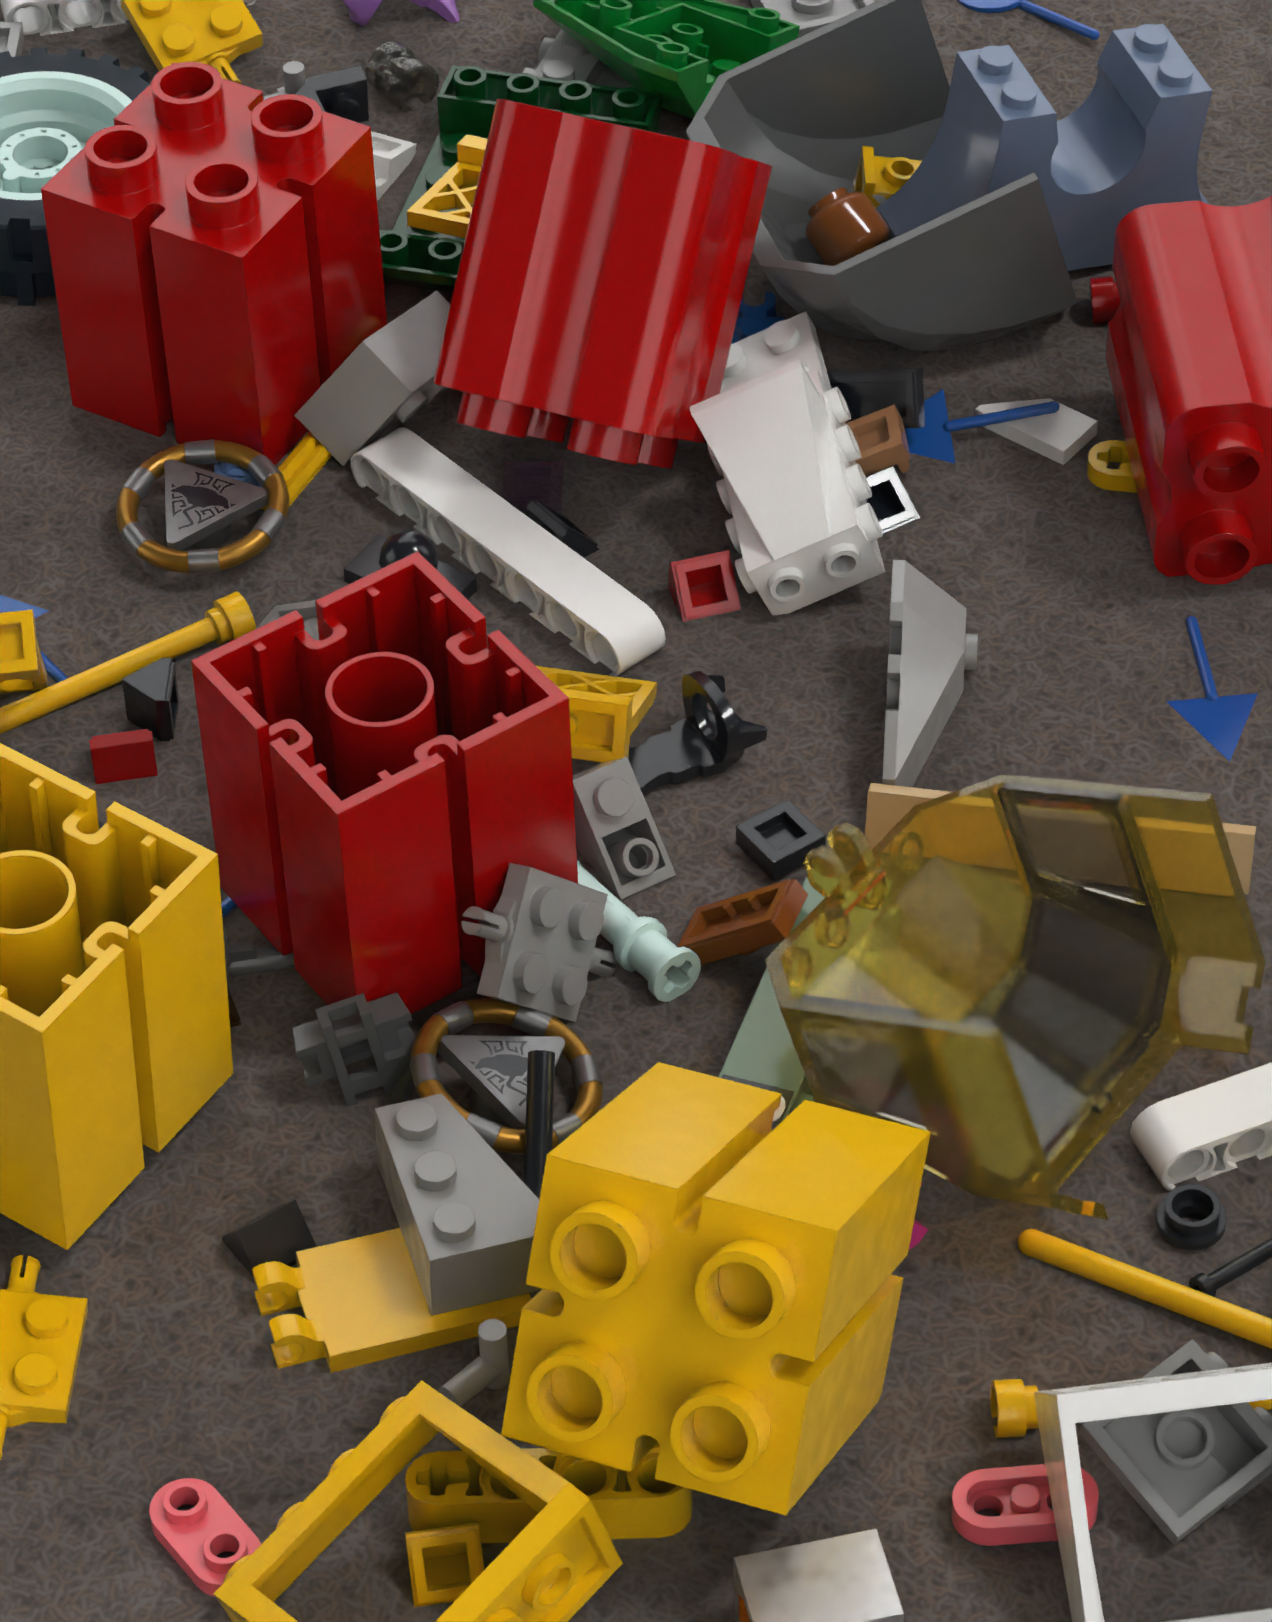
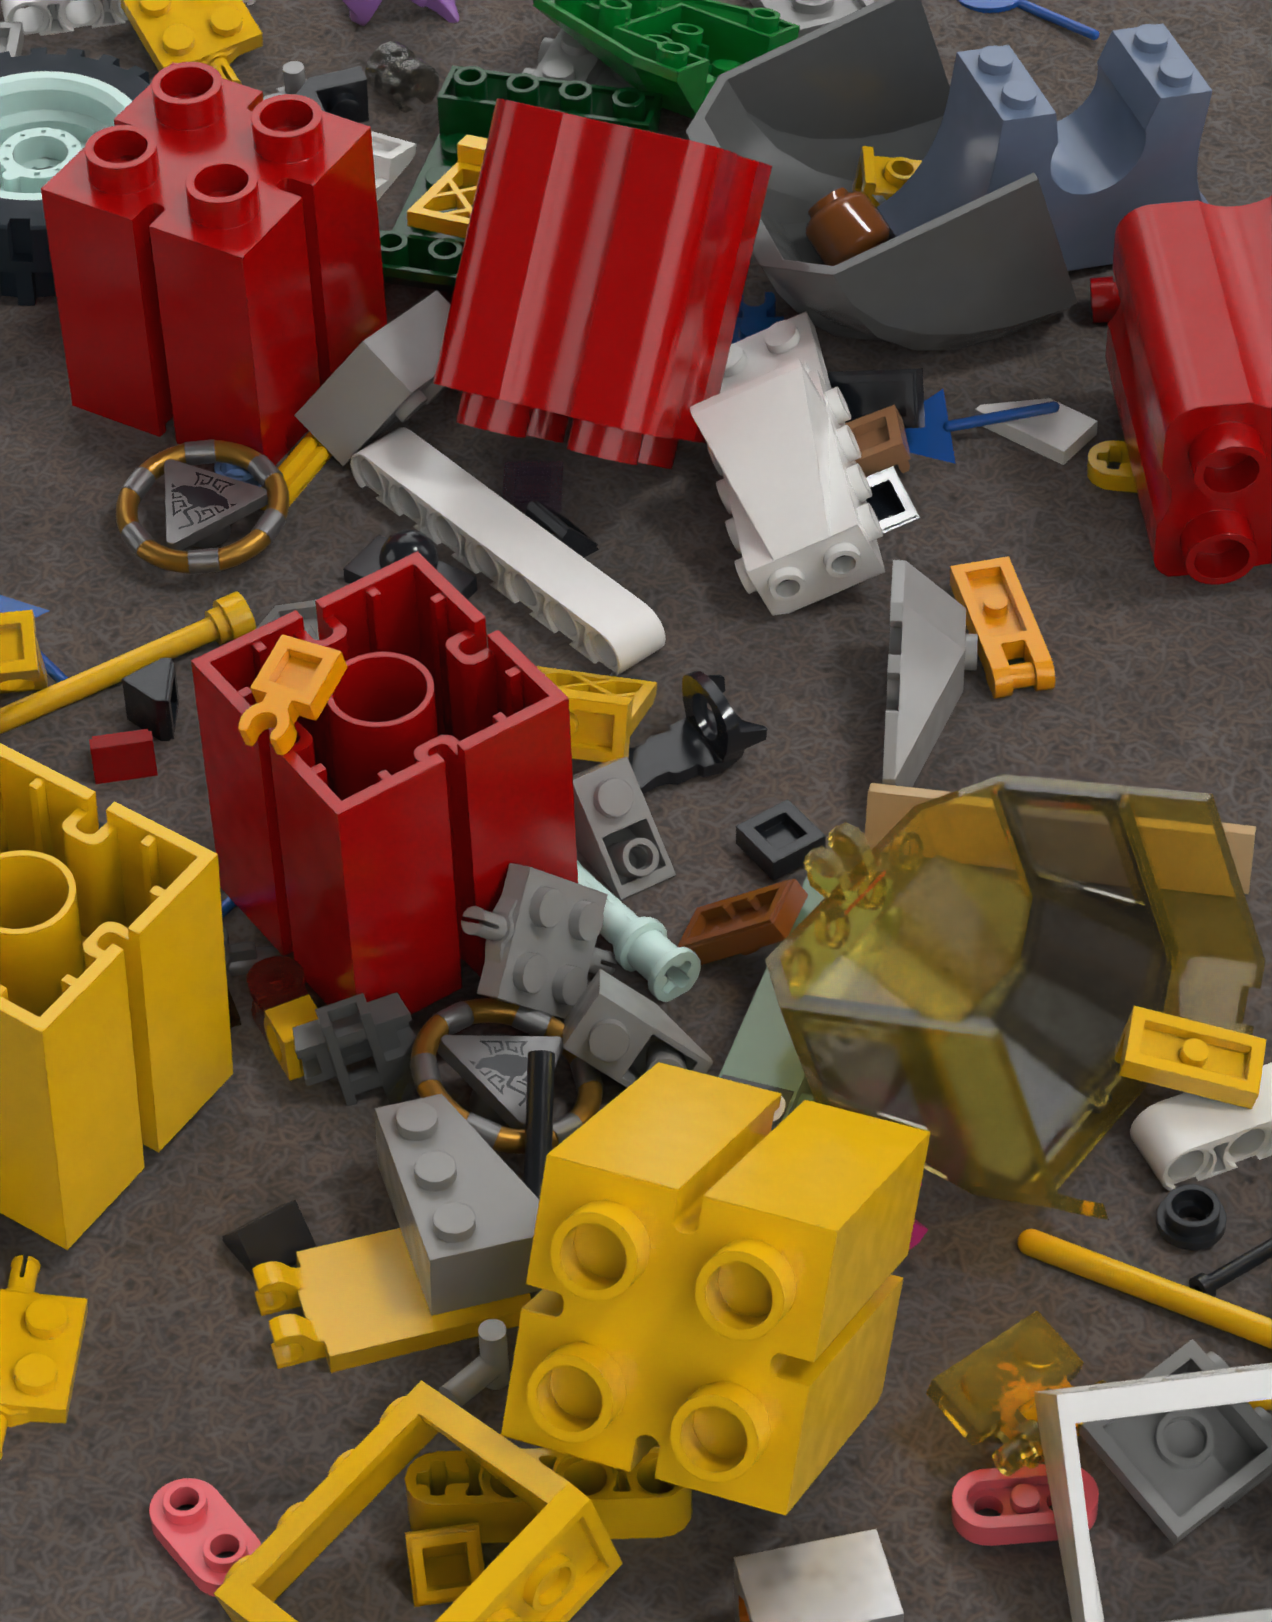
red slope [668,550,741,622] -> none
blue piece [1166,616,1258,762] -> none
none -> light orange plate [238,634,348,756]
none -> leg [247,956,318,1081]
none -> light grey slope [562,969,713,1087]
none -> clear yellow plate [926,1310,1107,1476]
none -> light orange plate [950,556,1055,699]
none -> yellow panel [1114,1006,1267,1109]

